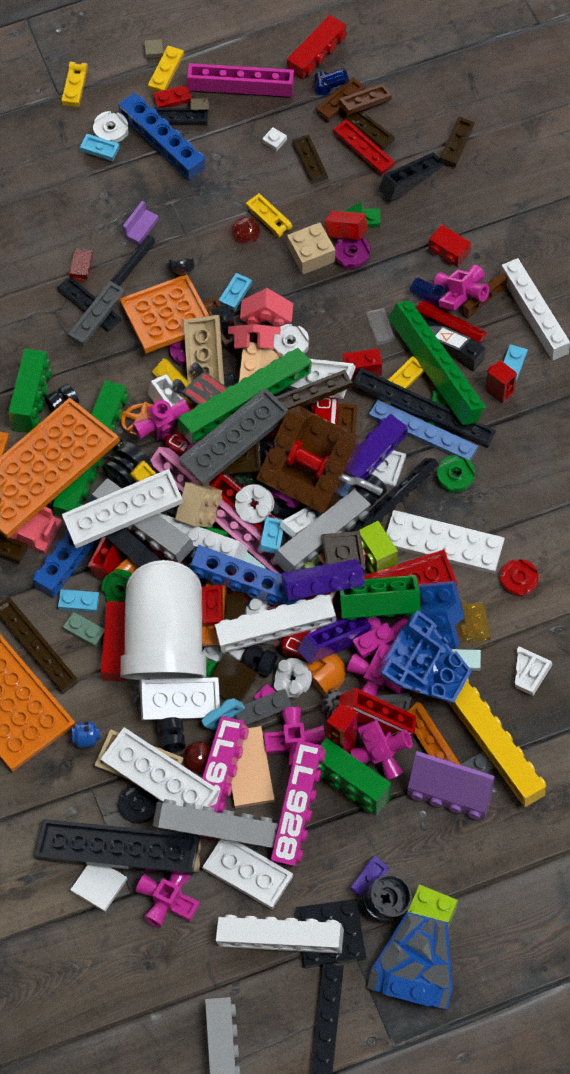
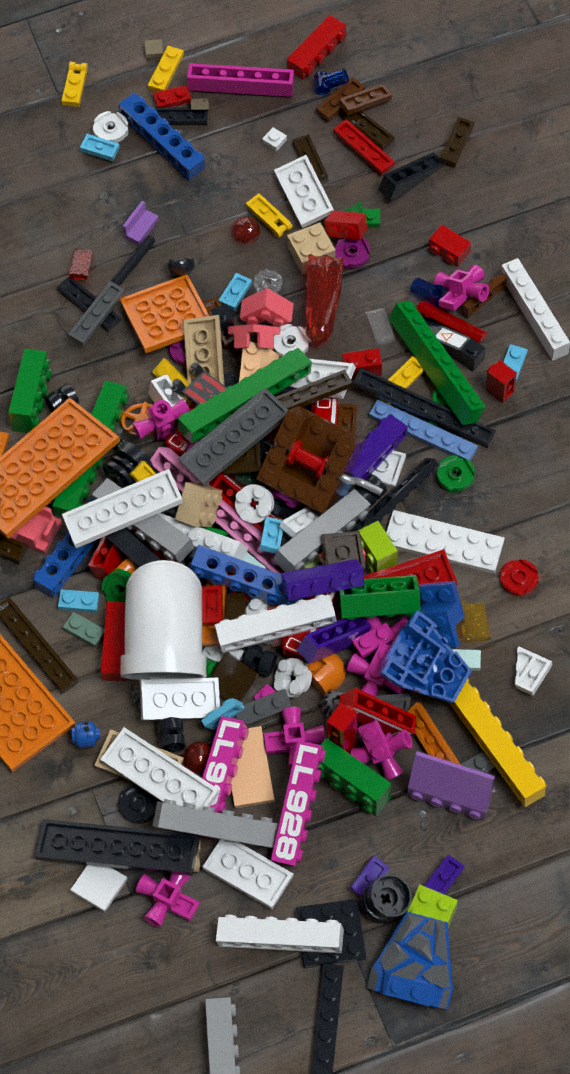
none -> clear gear [253,268,283,293]
none -> white plate [274,155,334,228]
none -> clear red piece [305,254,344,346]
none -> dark purple plate [425,855,465,895]

